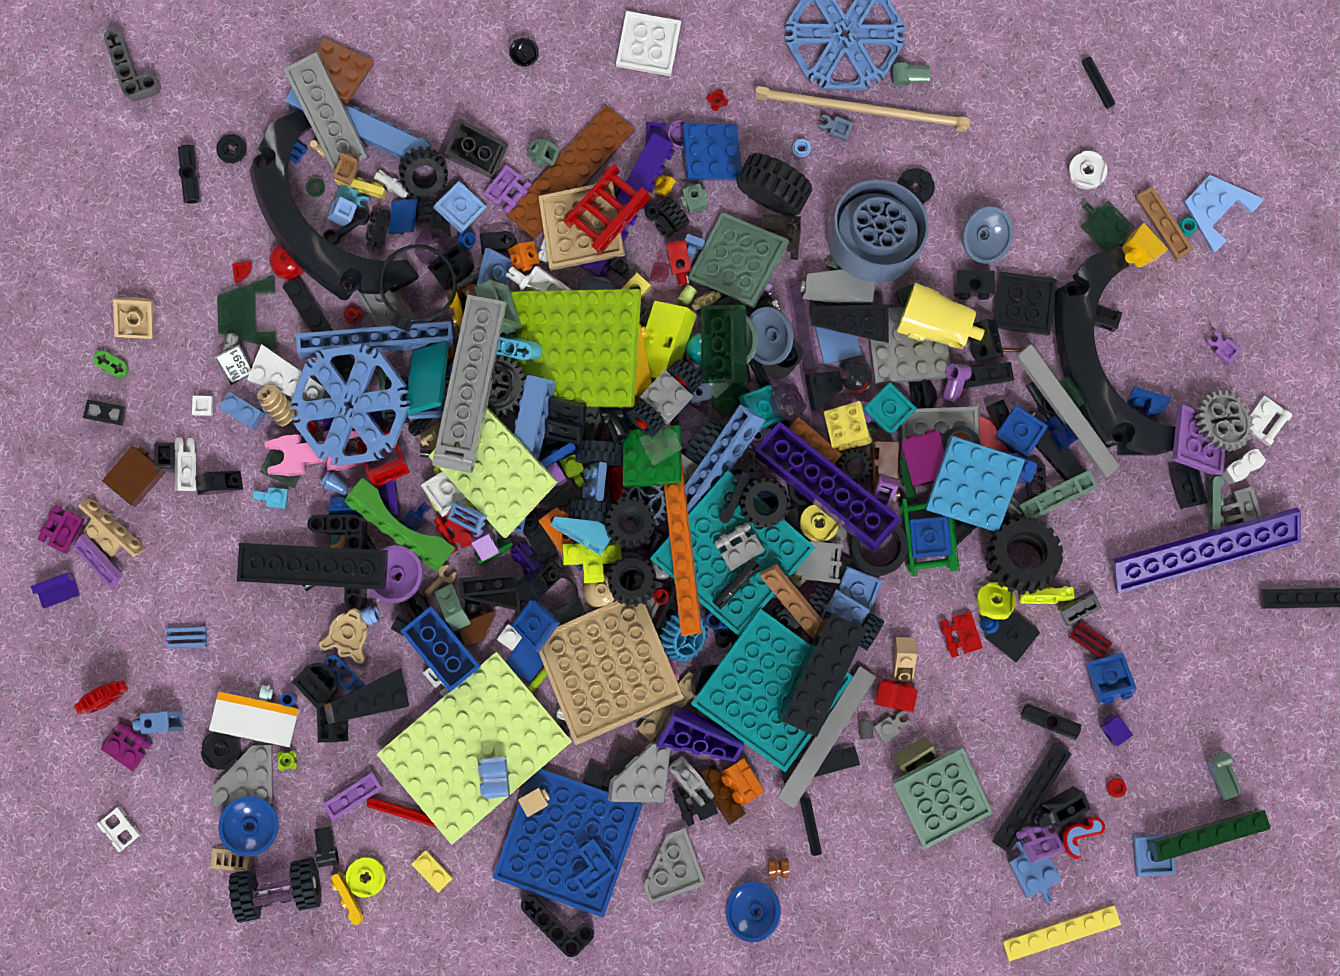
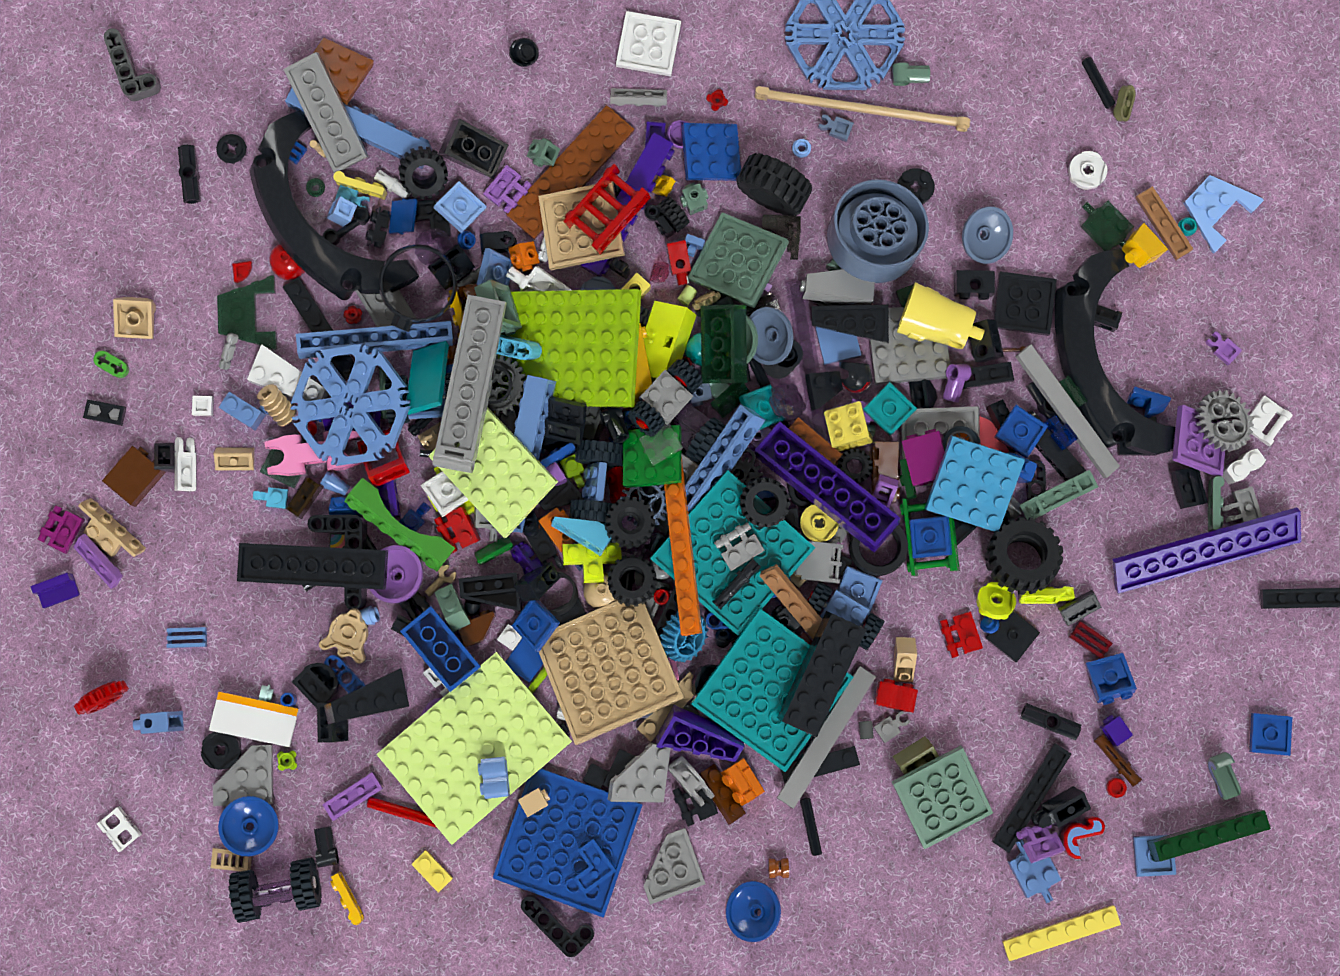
magenta plate [101,722,152,771] -> none
black slope [195,471,243,495] -> none
sticker [214,344,252,385] -> none
medium nougat bracket [332,153,360,186] -> none
neon yellow plate [346,857,386,898] -> none
medium blue tile [448,501,487,534] -> none
brick [470,526,499,561] -> none
black hinge [719,471,749,524] -> none
none -> tan slope [214,448,255,470]
none -> dark brown hinge [285,477,323,519]
none -> light grey plate [610,88,667,107]
none -> reddish brown pin [1094,734,1142,787]
none -> olive plate [1113,85,1136,122]
none -> blue plate [1249,713,1293,756]

